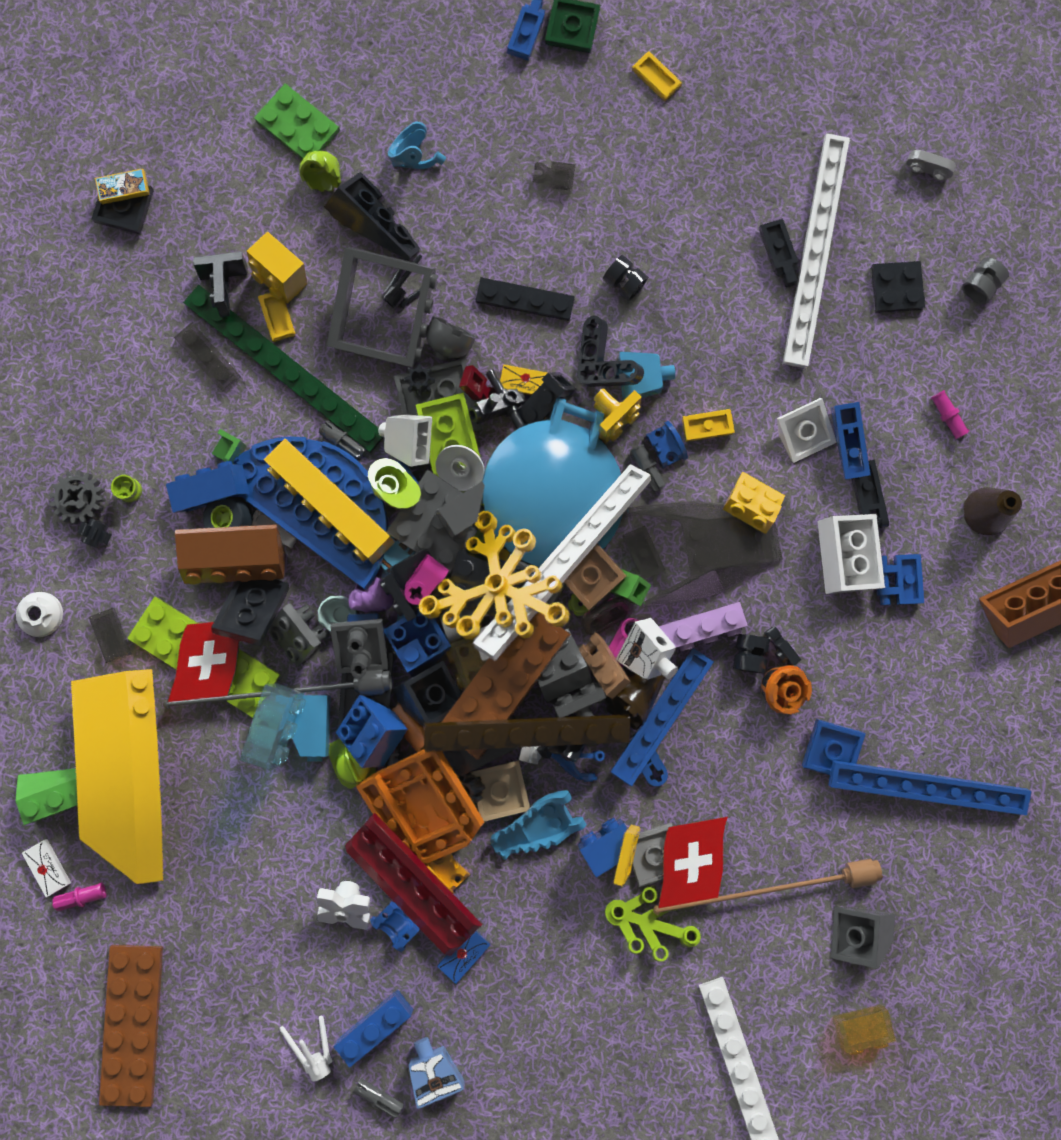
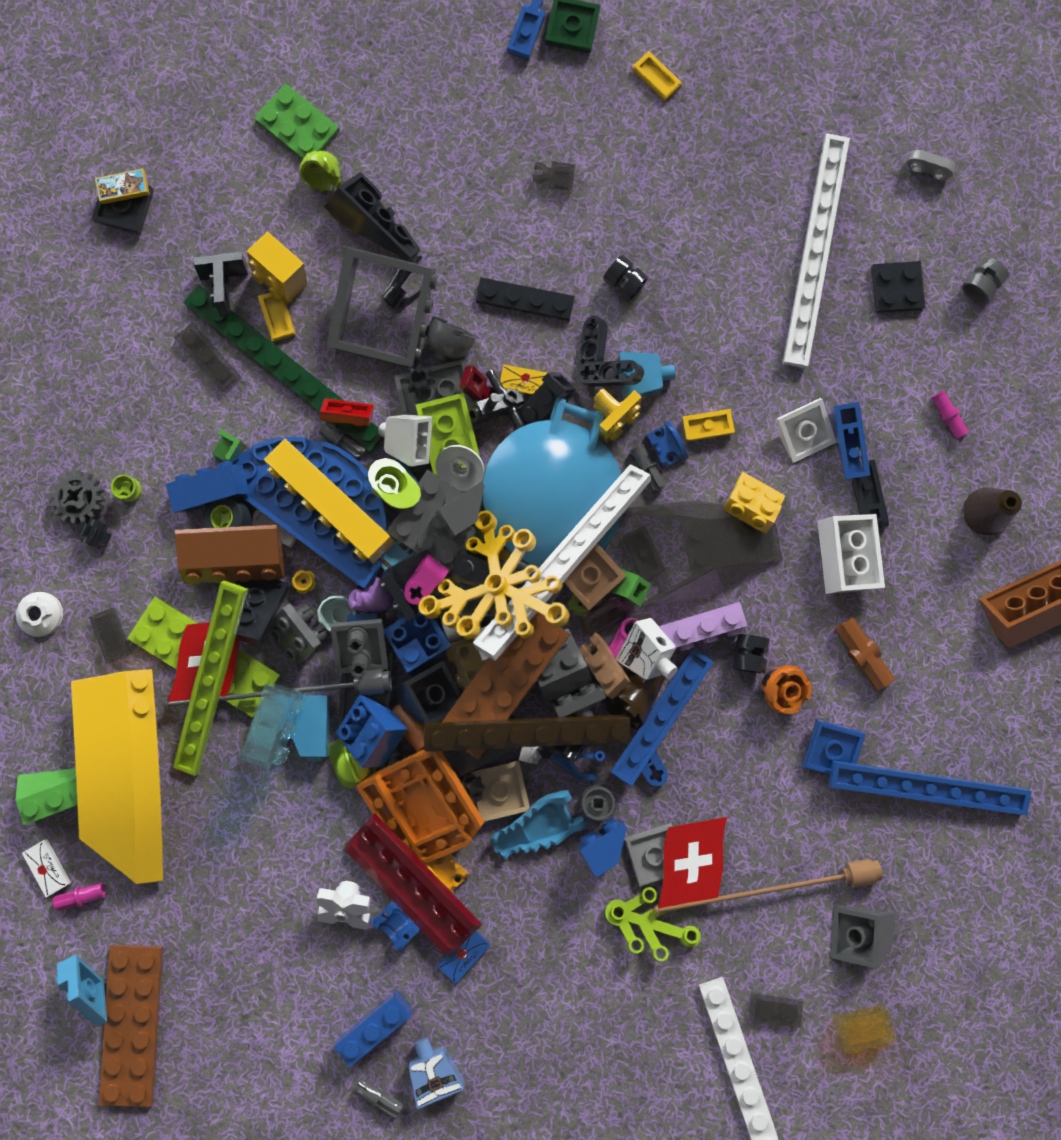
white plant [280,1016,333,1081] -> none
dark azure helmet [388,121,446,169] -> none
yellow tile [613,824,641,886] -> none
black hinge [758,218,799,288] -> none
black plate [764,626,801,666] -> none
blue plate [877,554,924,606] -> none
none -> dark azure plate [56,954,107,1027]
none -> lime tile [173,581,248,776]
none -> yellow plate [291,569,316,594]
none -> red plate [320,399,374,426]
none -> dark grey wheel [580,784,615,820]
none -> clear smoke plate [748,993,803,1028]
none -> dark orange piece [834,617,895,691]

